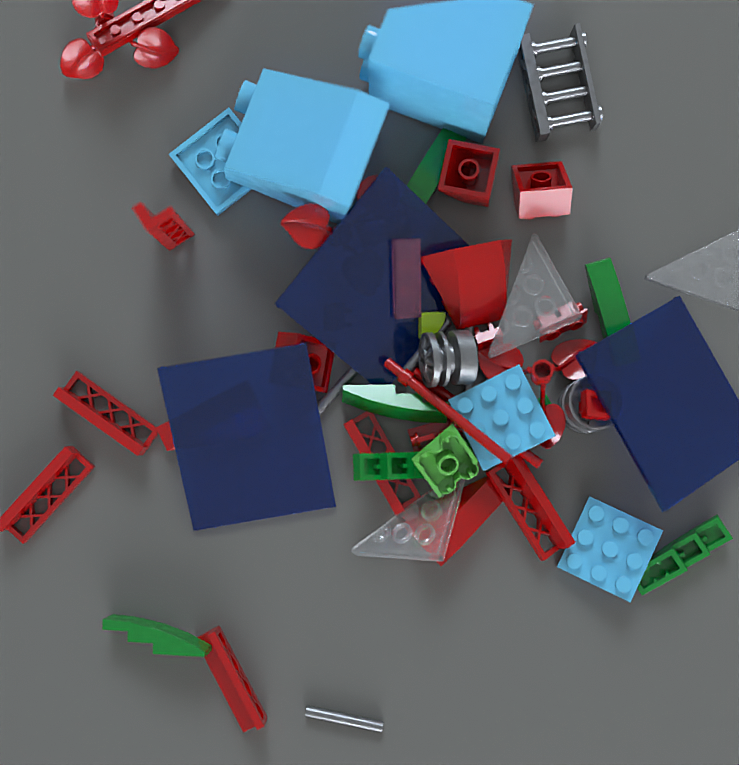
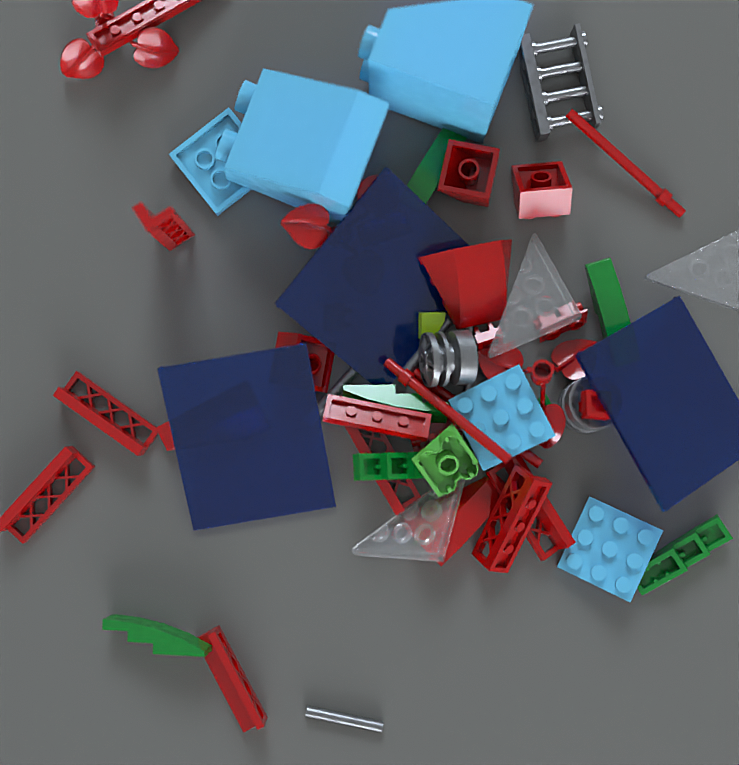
clear pink tile [392,238,421,319] -> none
none -> fence [322,394,432,442]
none -> red fence [471,464,553,573]
none -> red bar [565,108,686,218]

